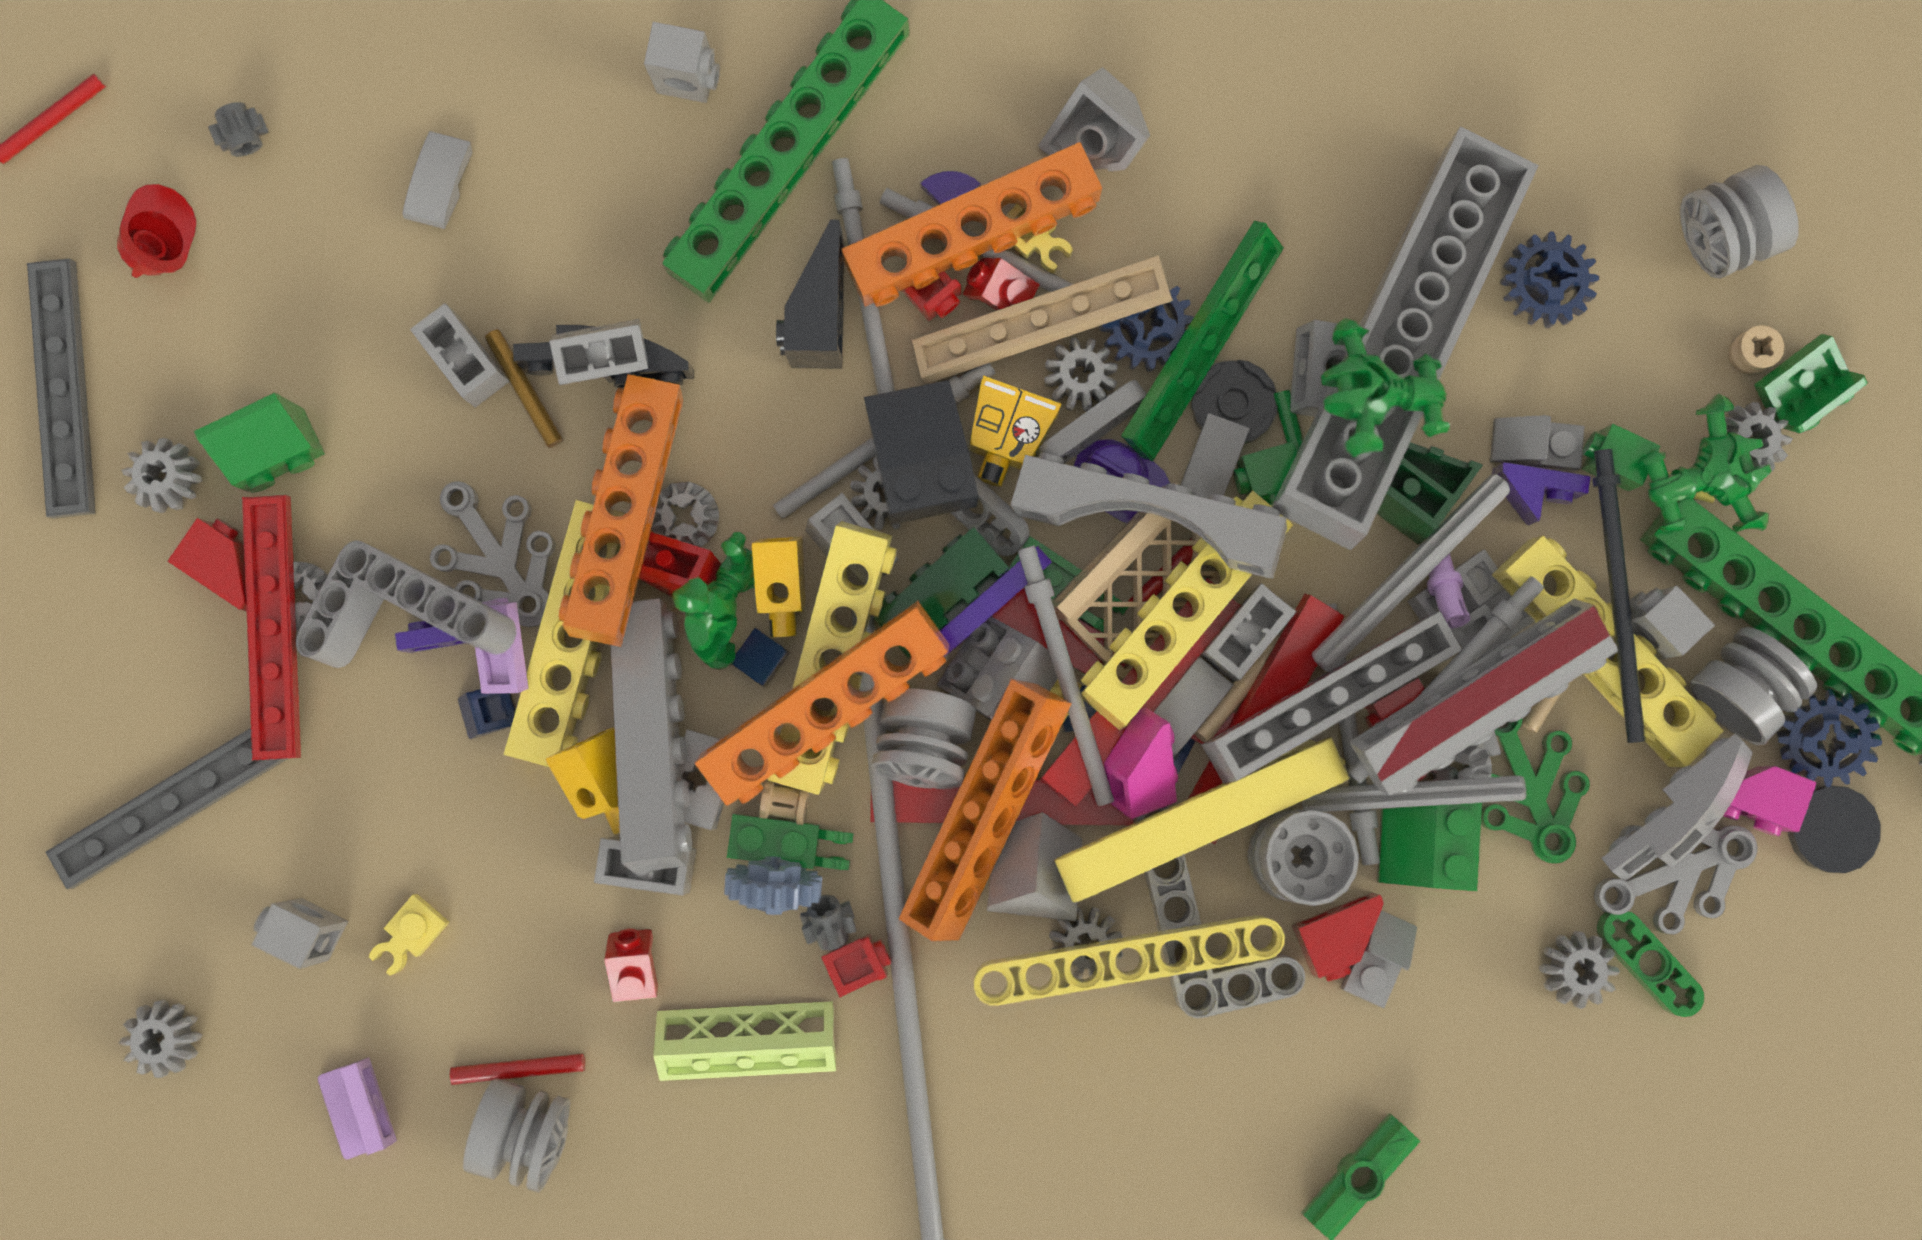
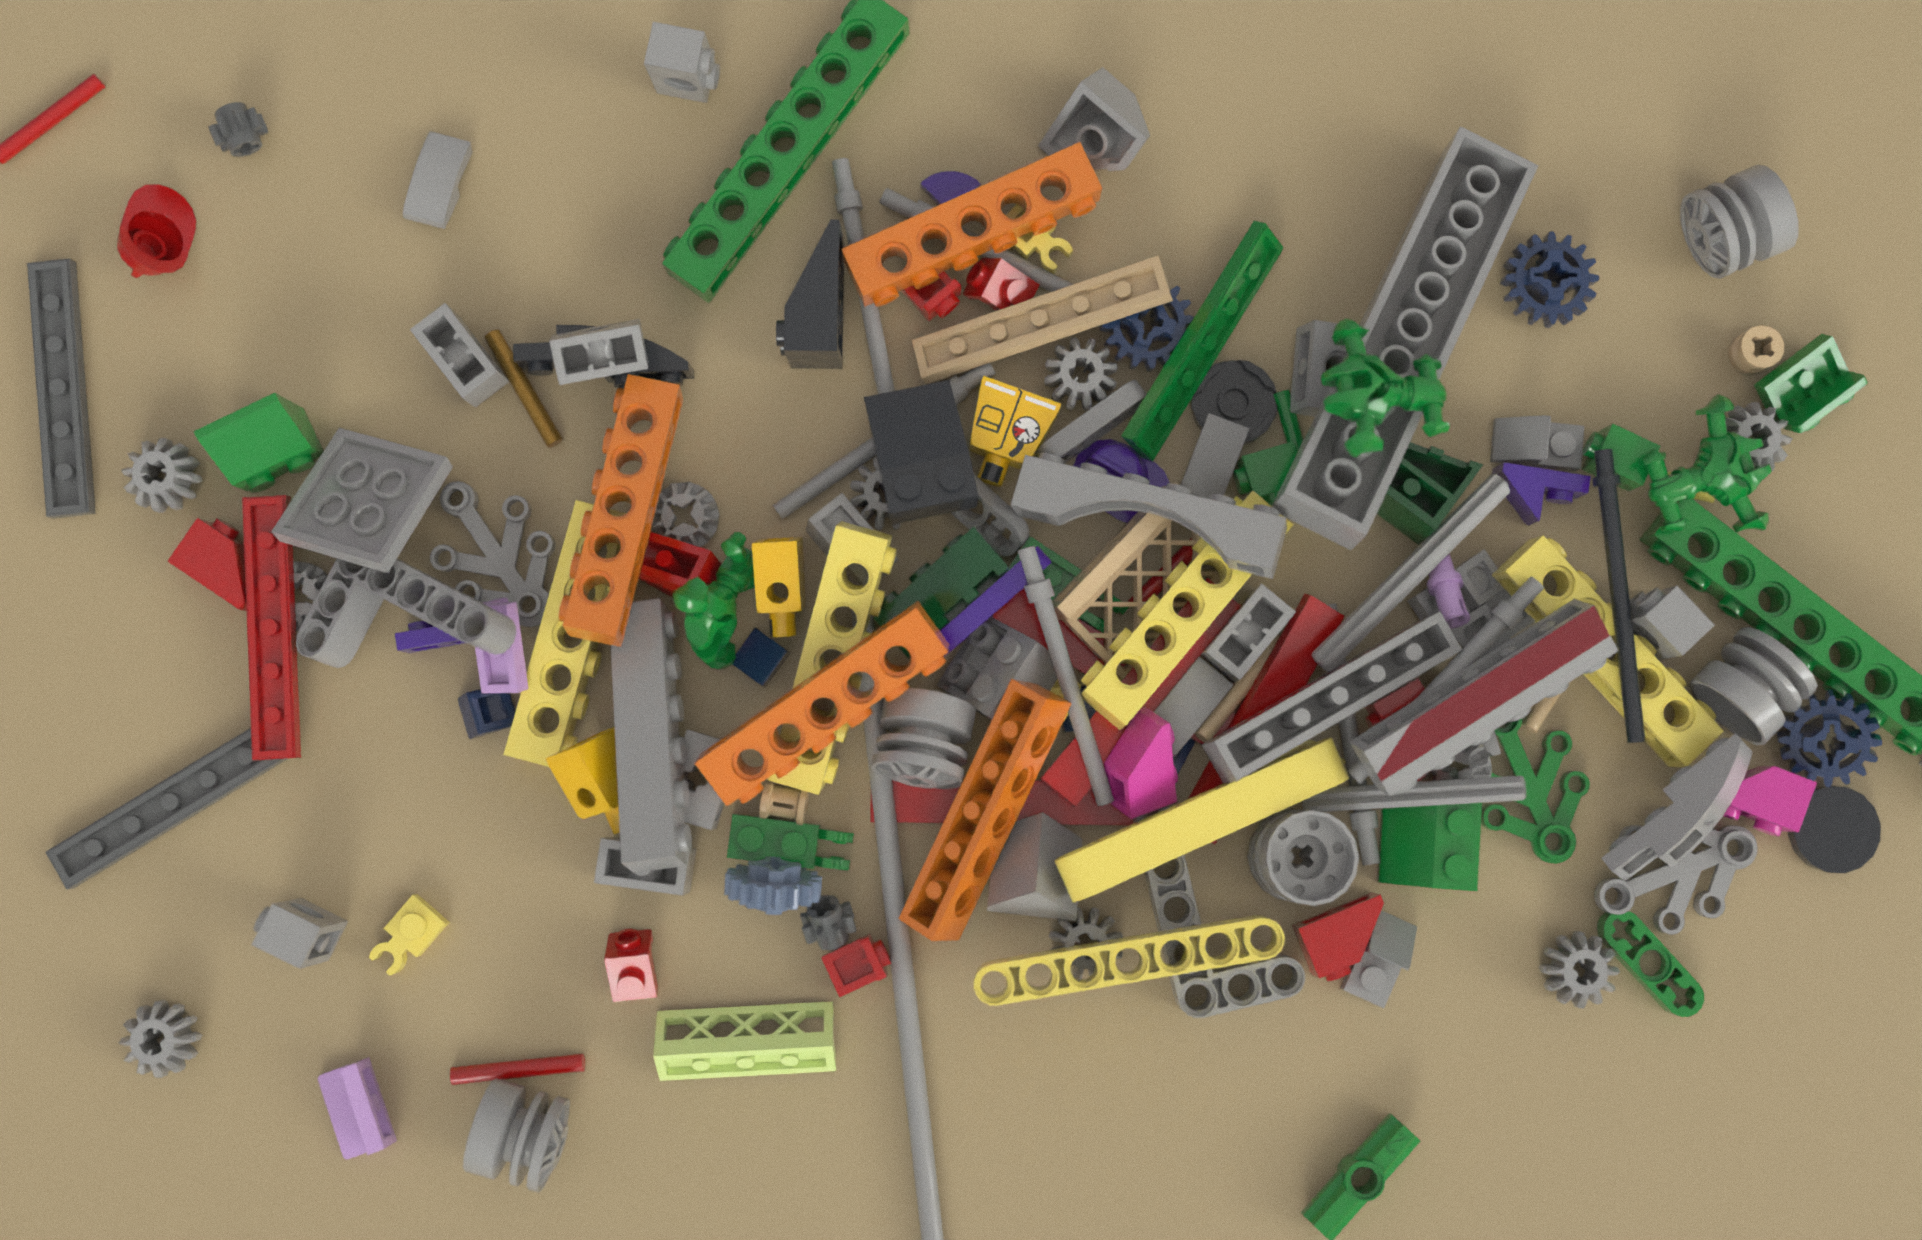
none -> light grey plate [271,428,453,573]

